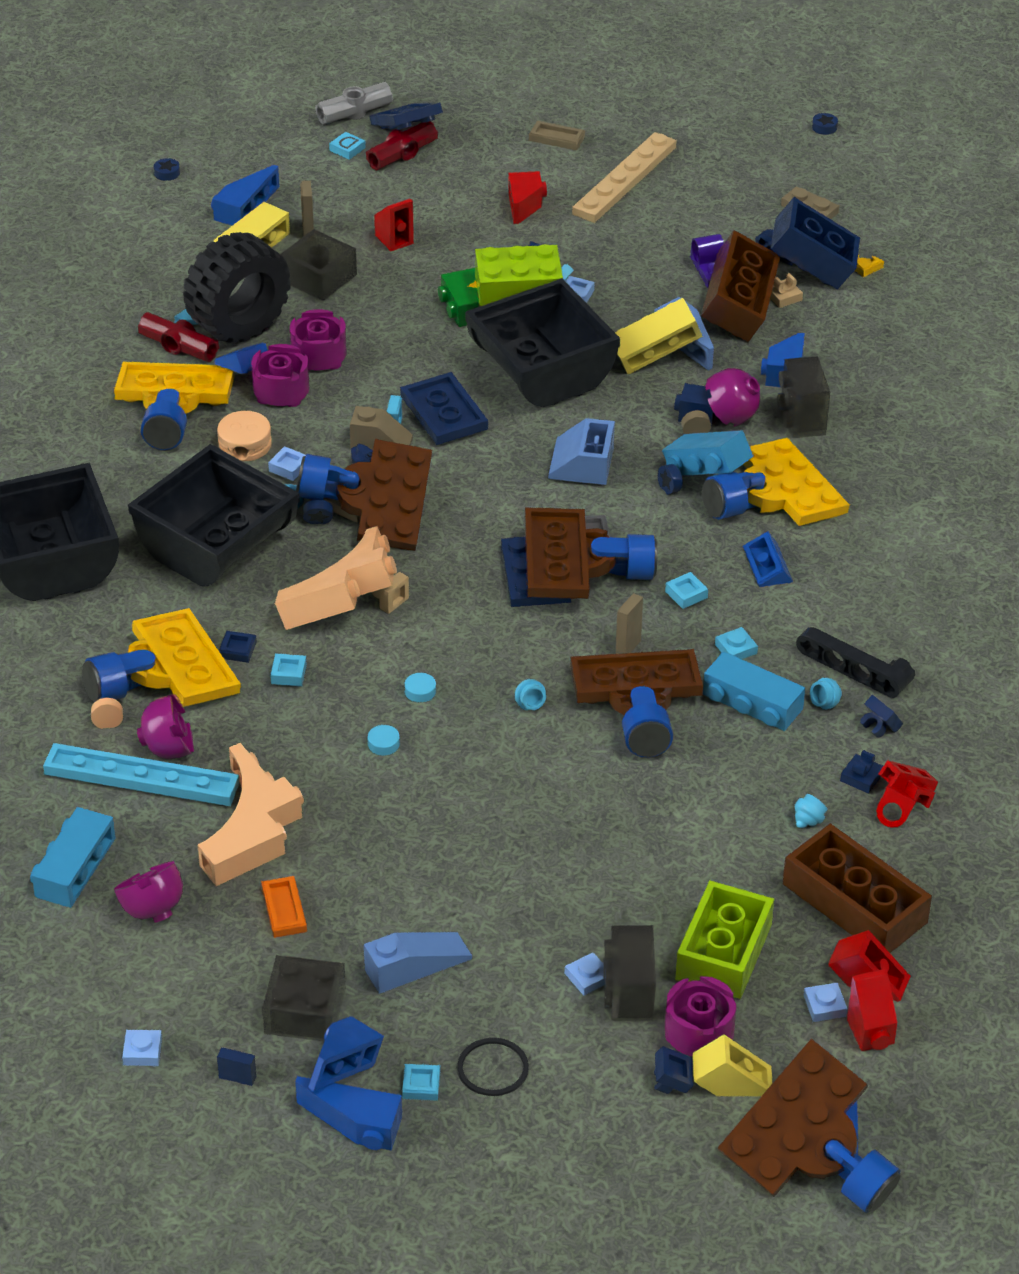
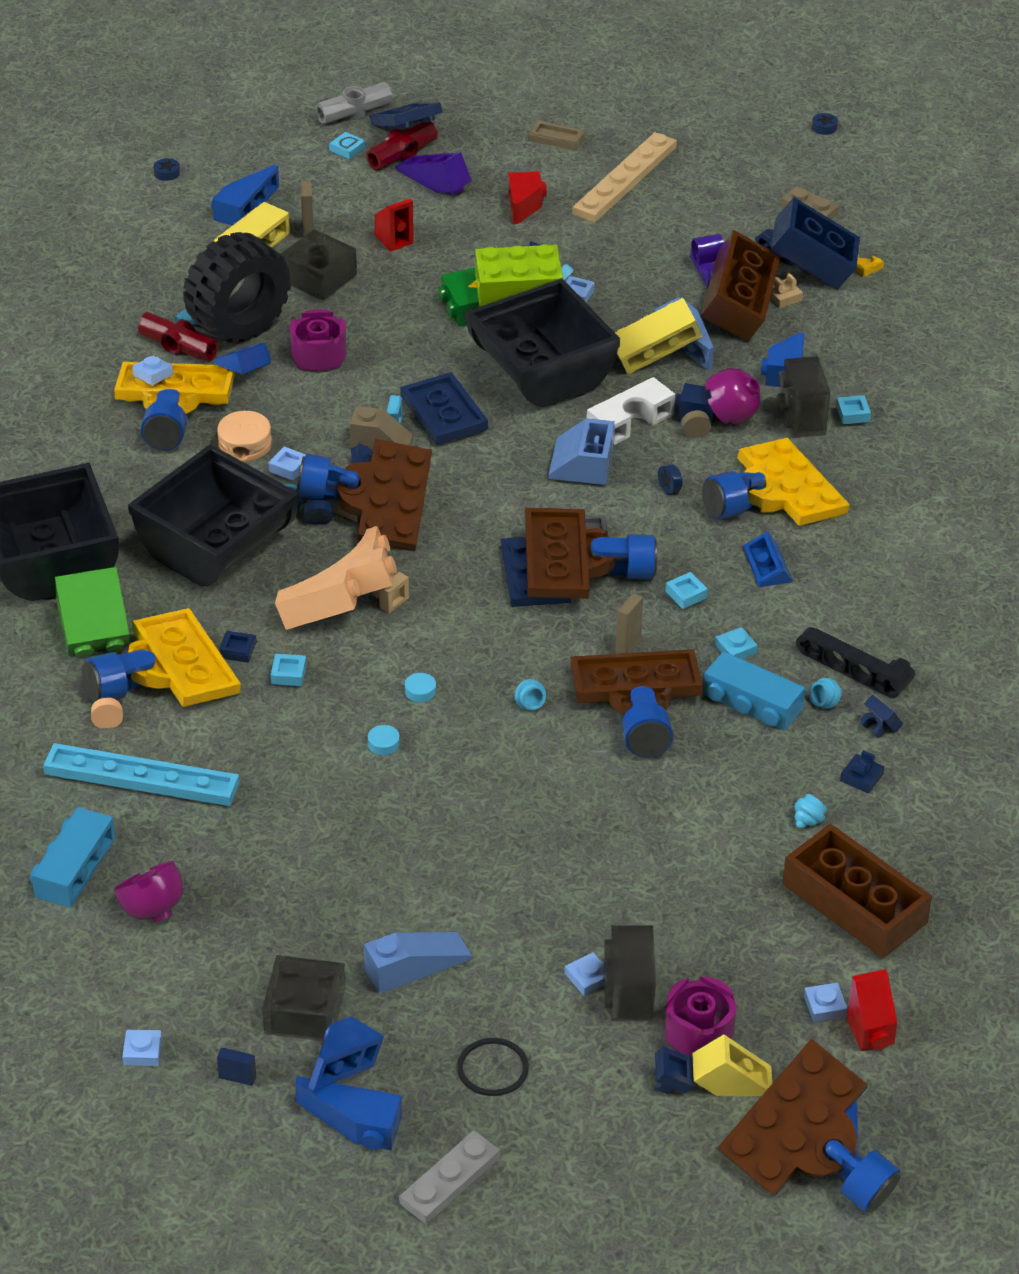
magenta cylinder [137,694,194,759] -> none
light nougat arch [198,743,304,886] -> none
magenta brick [252,344,310,407] -> none
orange tile [261,876,307,938] -> none
medium azure tile [402,1064,440,1100] -> none
dark azure brick [662,430,753,475] -> none
lime brick [675,880,774,999] -> none
red slope [828,930,911,1002] -> none
red piece [876,760,938,828] -> none
none -> bright green slope [55,567,130,657]
none -> light blue plate [132,356,173,385]
none -> dark purple slope [395,152,472,195]
none -> light grey plate [399,1130,500,1224]
none -> white arch [587,377,675,445]
none -> medium azure plate [836,395,871,424]

